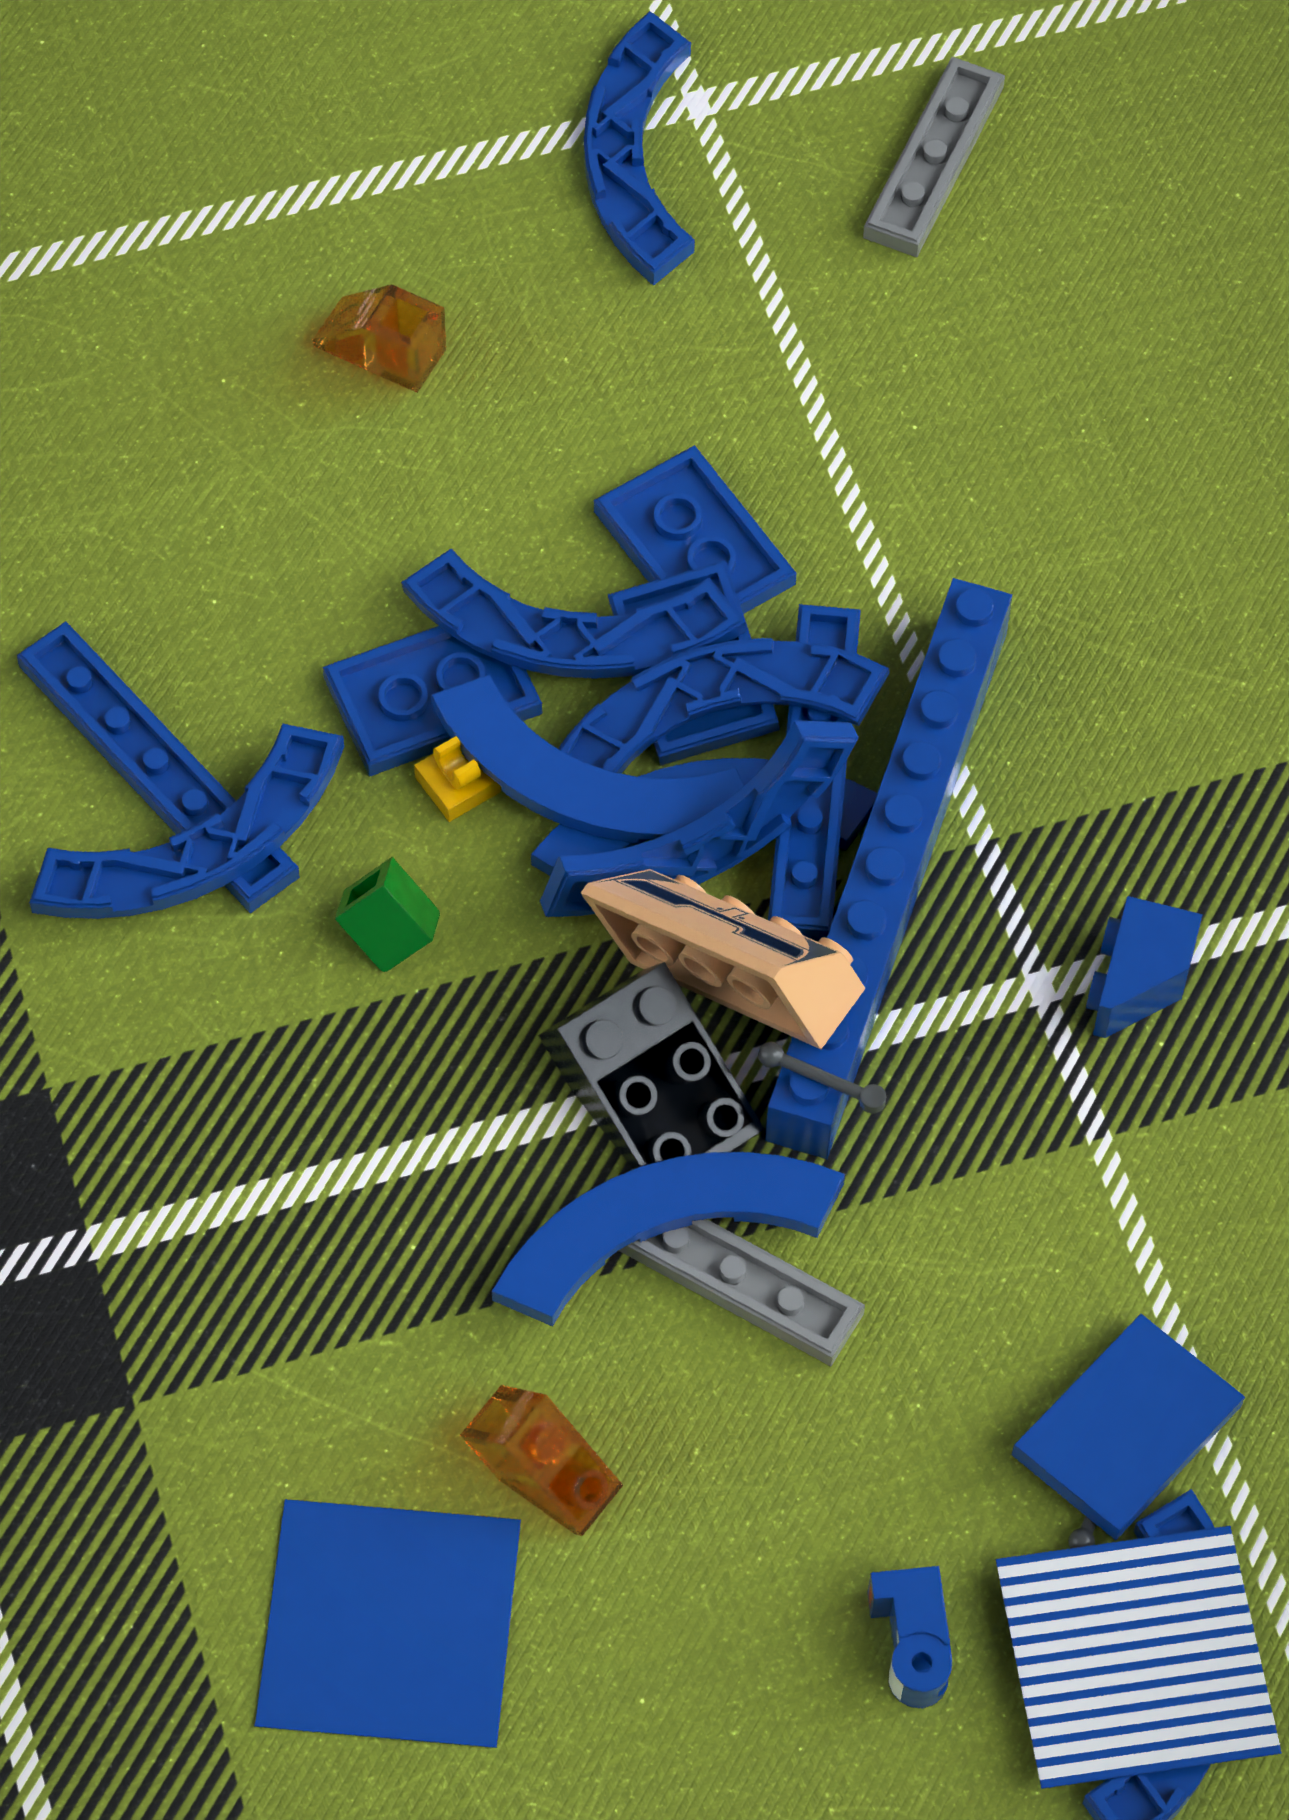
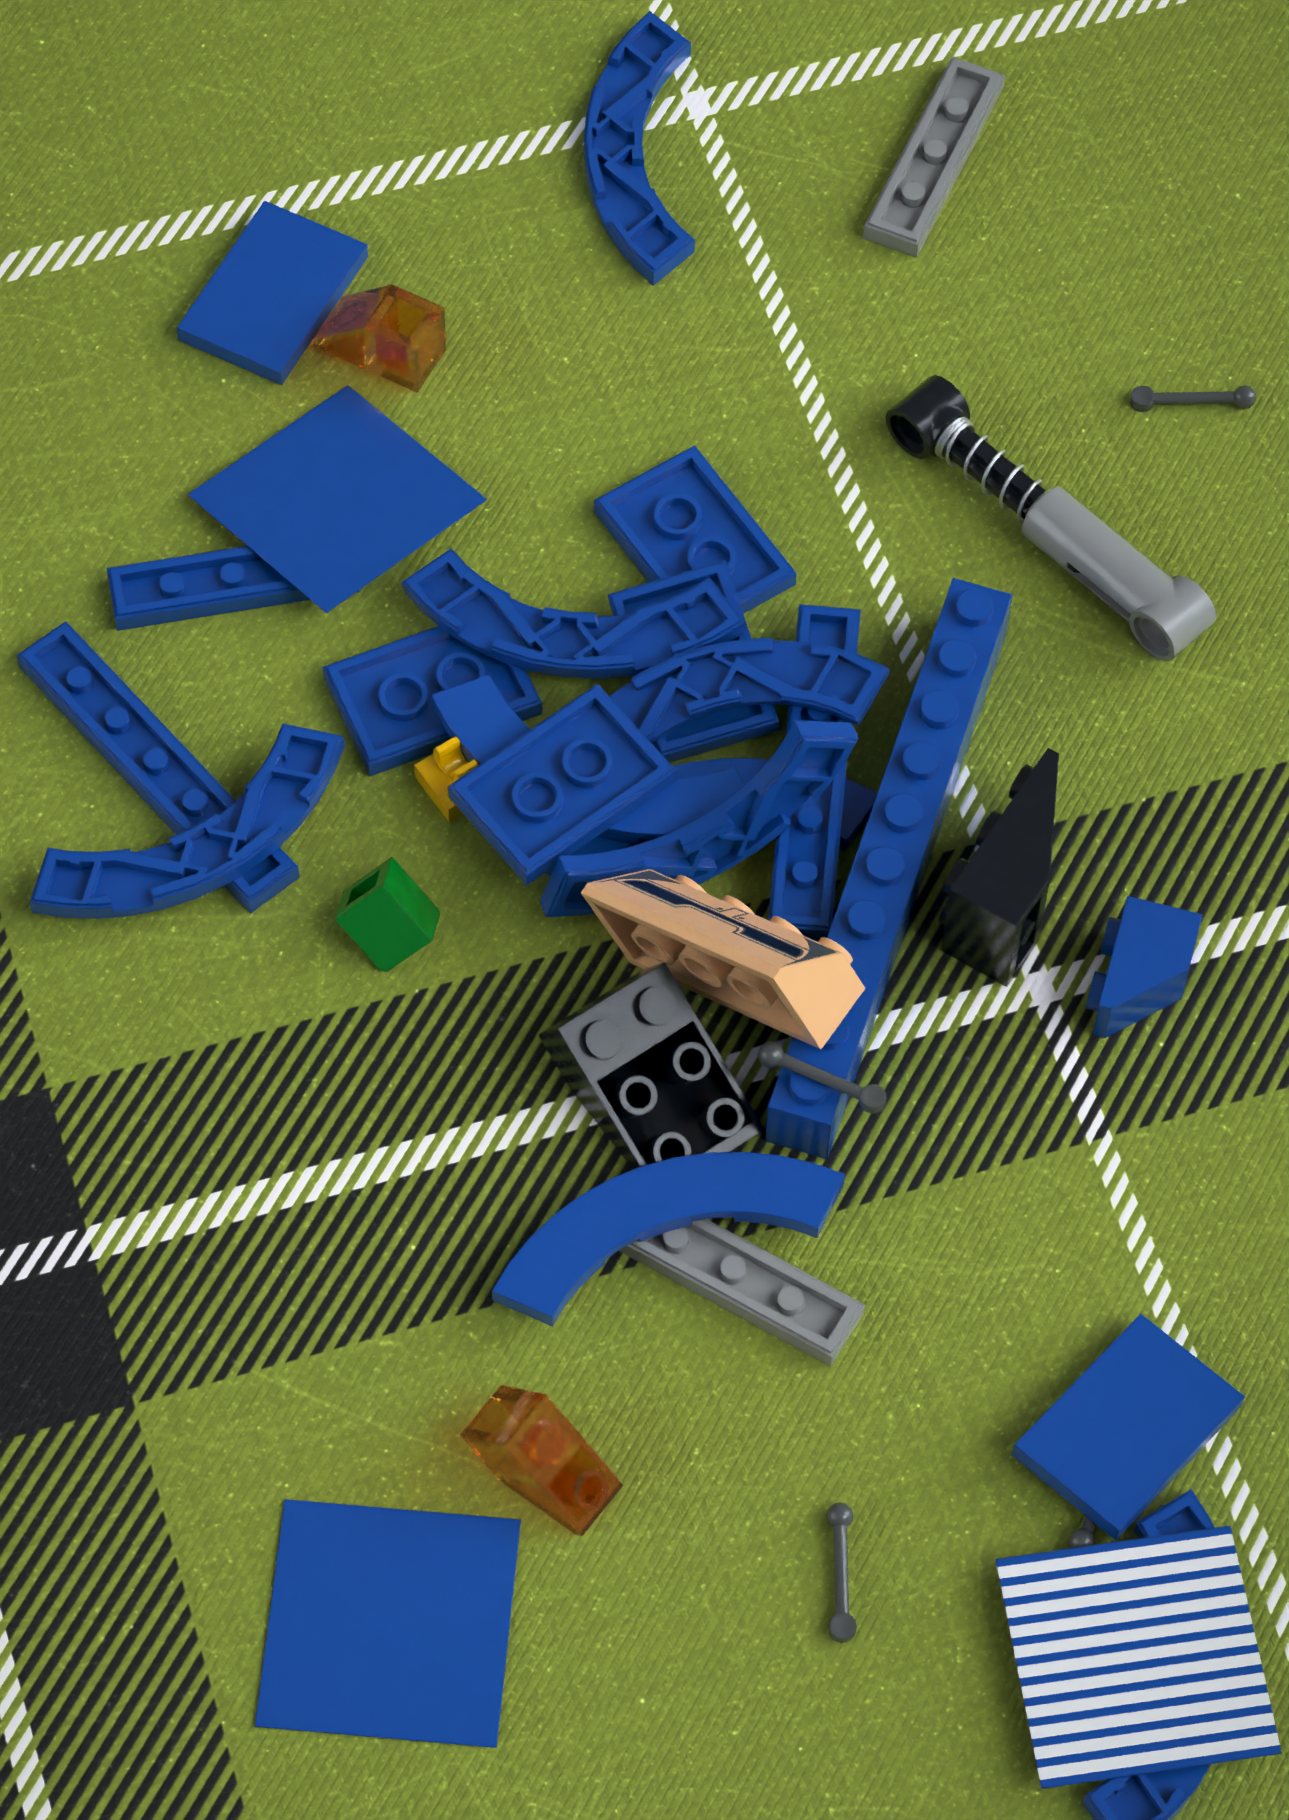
blue leg [867,1566,952,1708] -> none
none -> blue tile [107,546,360,631]
none -> blue tile [177,200,368,385]
none -> blue sticker [187,385,487,613]
none -> blue tile [448,684,676,886]
none -> dark grey hinge [826,1502,857,1643]
none -> light grey piece [885,375,1216,661]
none -> black slope [939,748,1059,987]
none -> dark grey hinge [1130,385,1256,412]

